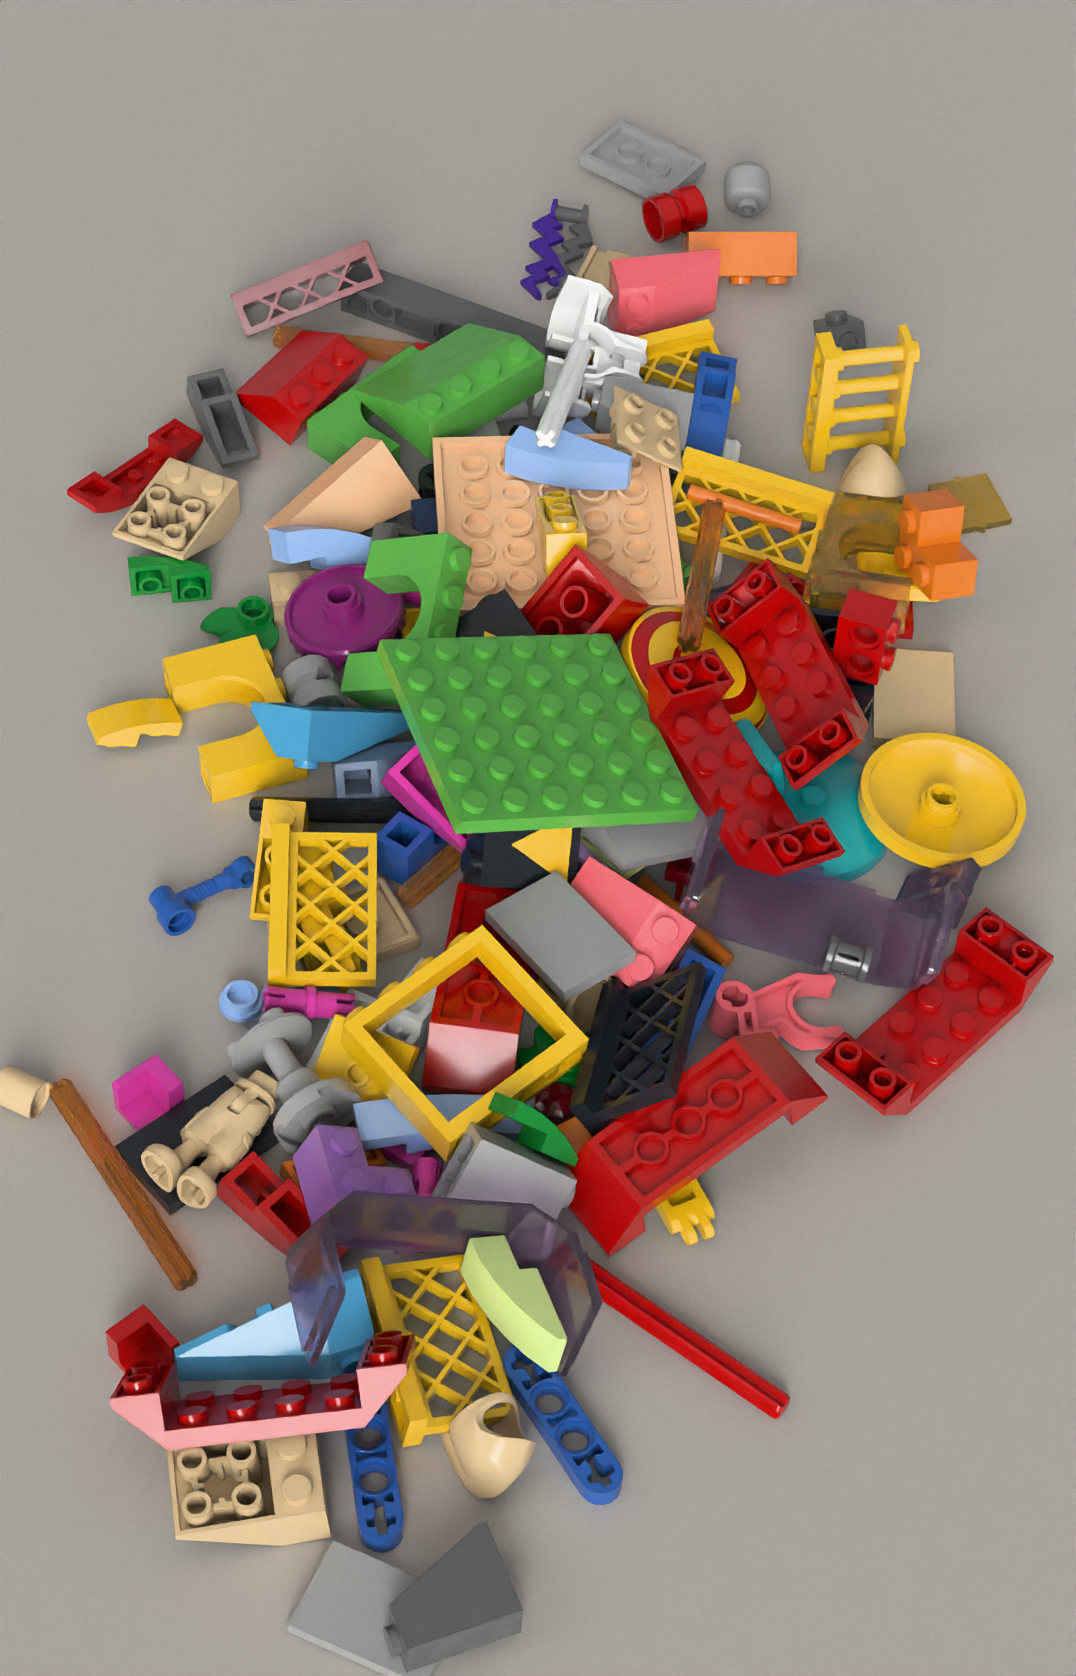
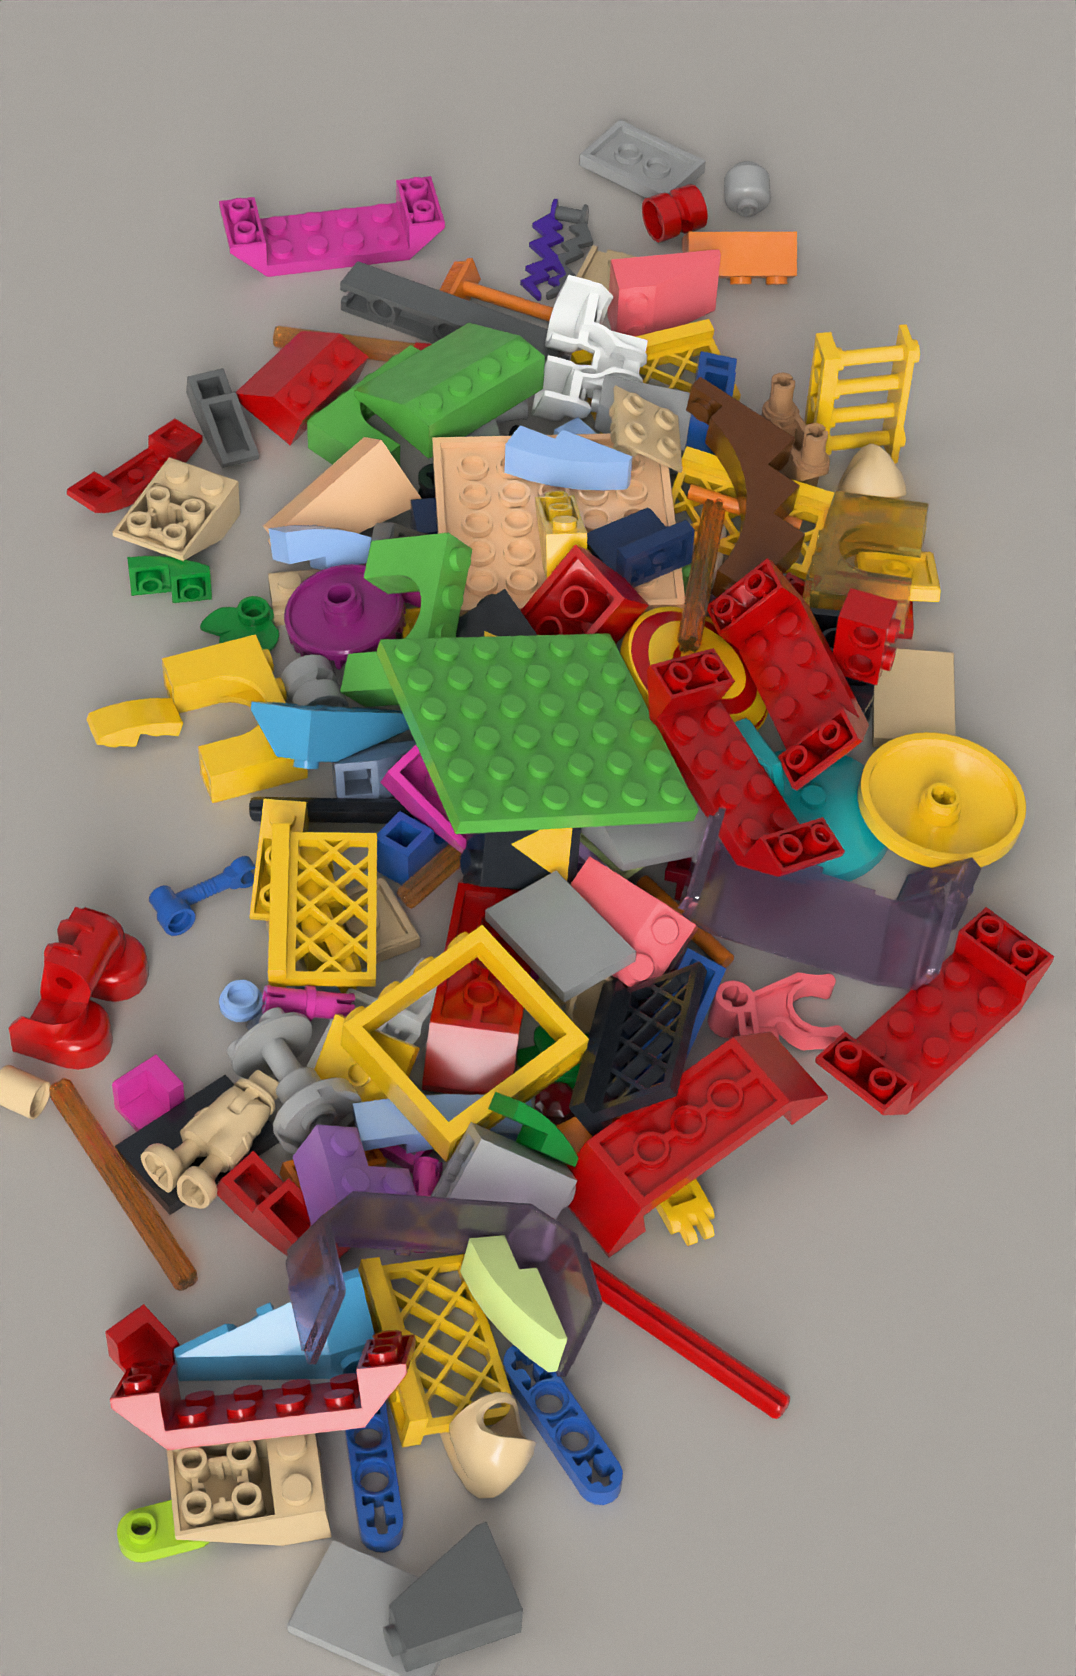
fence [230,240,384,337] -> none
white axle [535,339,592,448] -> none
dark grey bracket [813,310,867,351] -> none
dark grey bush [820,933,873,983] -> none
orange brick [894,489,978,601] -> none
clear yellow piece [927,473,1012,535] -> none
none -> red piece [9,907,149,1070]
none -> lime plate [117,1500,209,1563]
none -> dark pink slope [219,176,445,277]
none -> orange piece [439,258,553,322]
none -> dark blue bracket [587,508,695,588]
none -> reddish brown arch [686,377,805,597]
none -> medium nougat connector [761,372,830,487]

